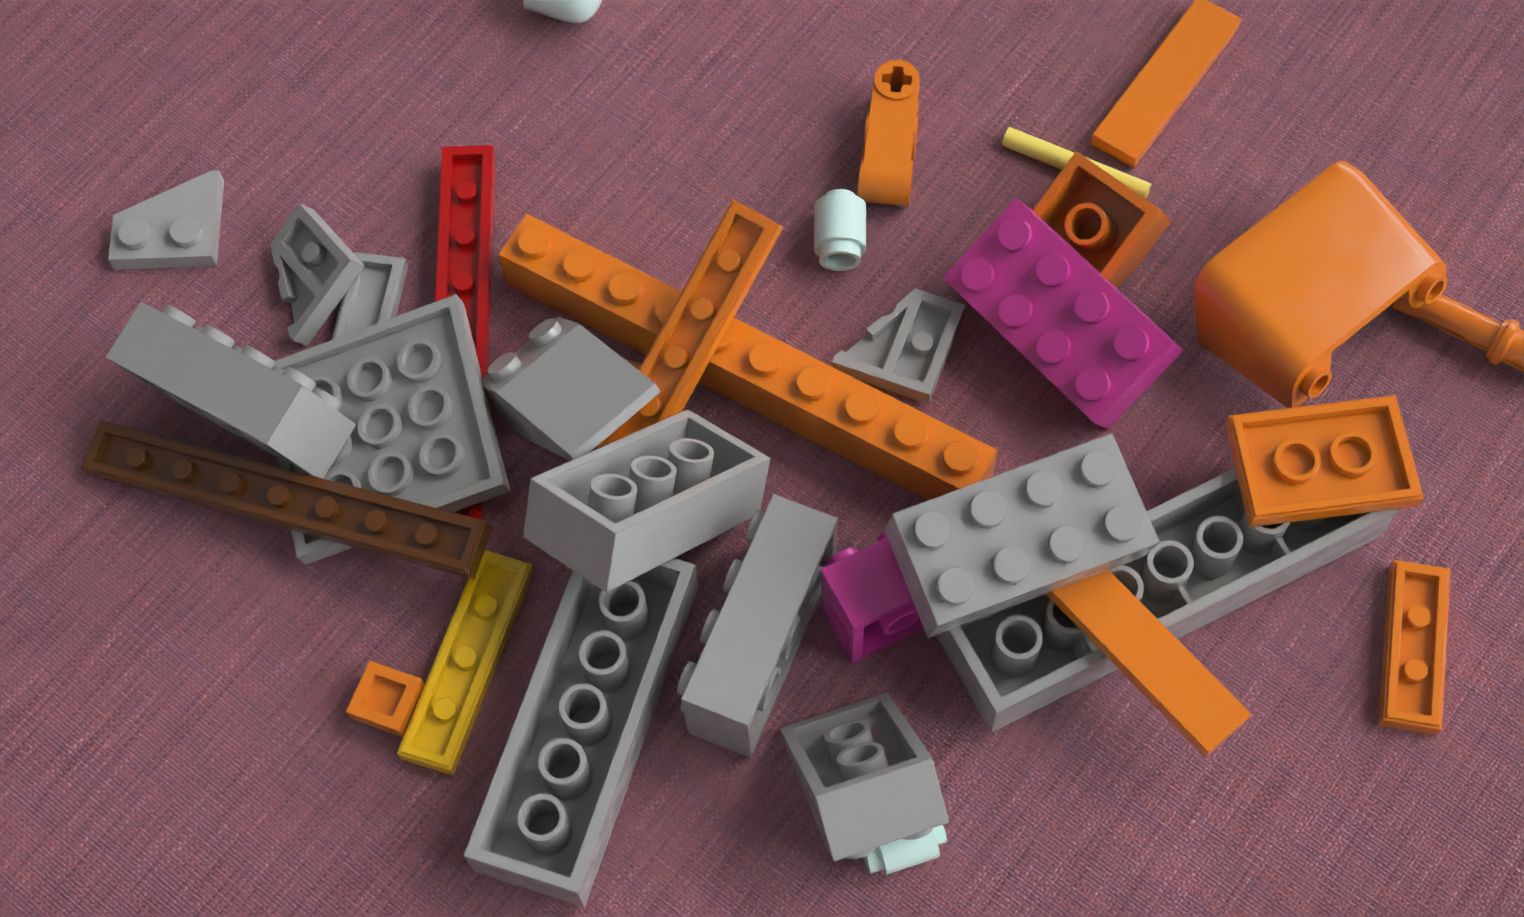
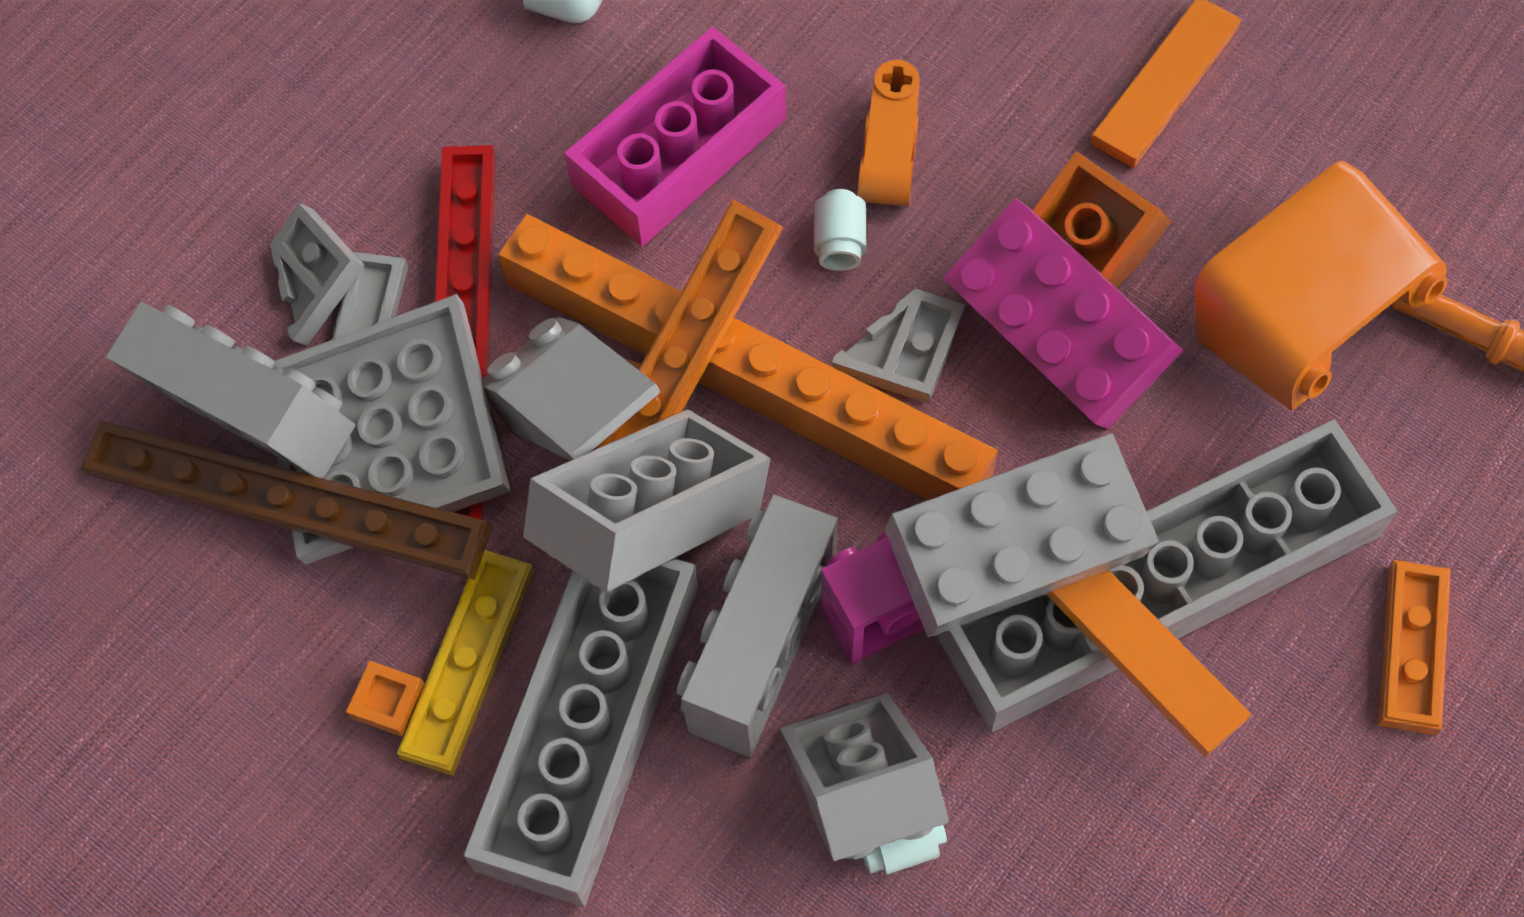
light grey wing [108,170,224,270] -> none
light yellow bar [1002,127,1152,199] -> none
orange tile [1225,395,1424,527] -> none
none -> dark pink brick [564,26,787,247]

